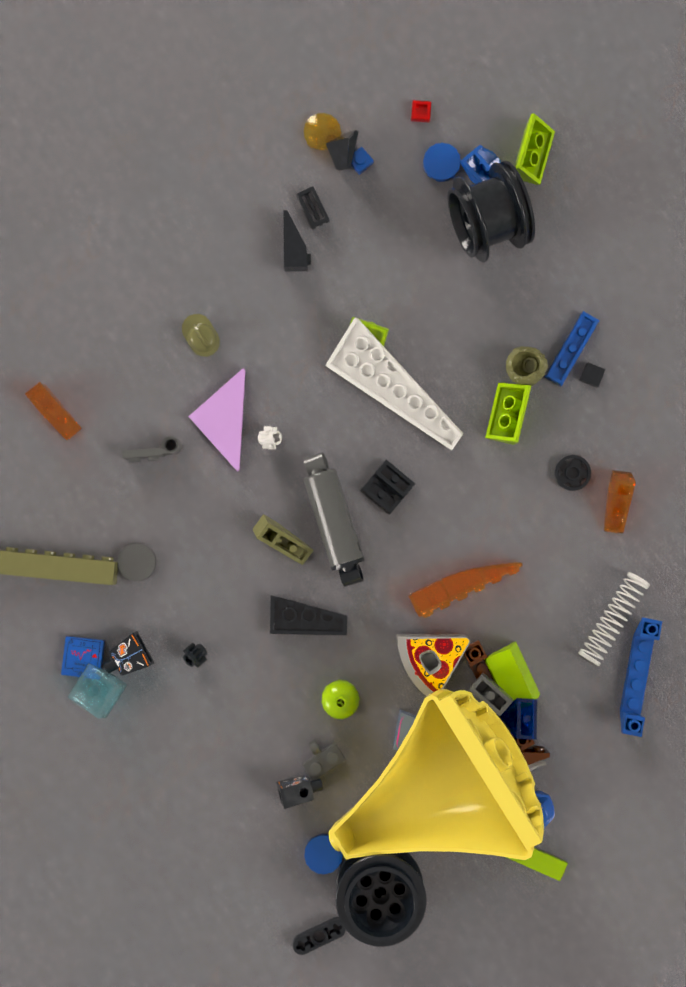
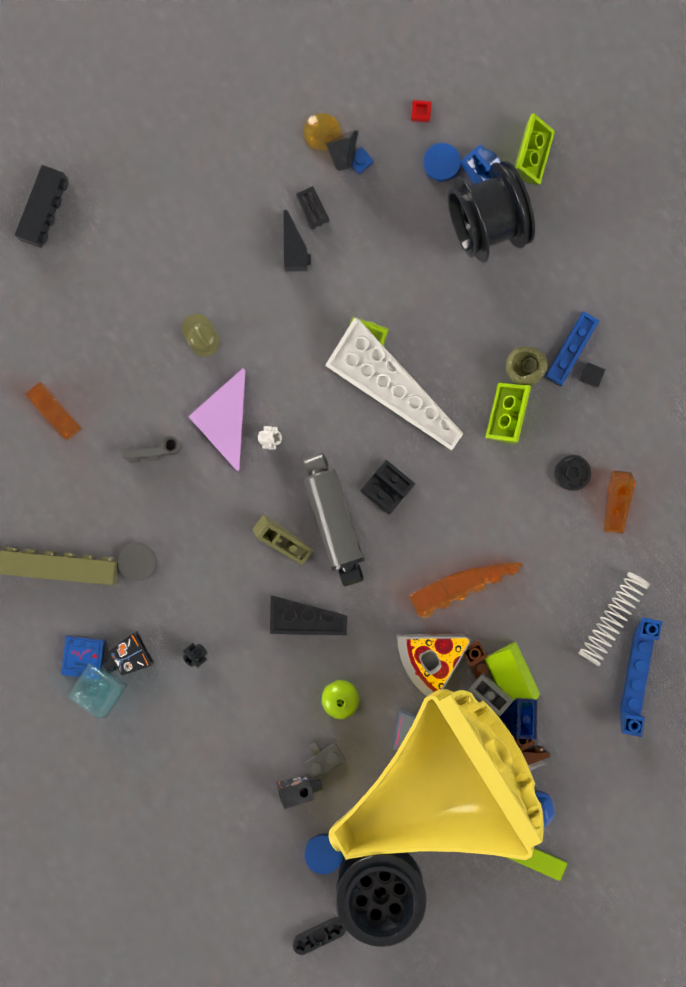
none -> black brick [15,165,68,248]

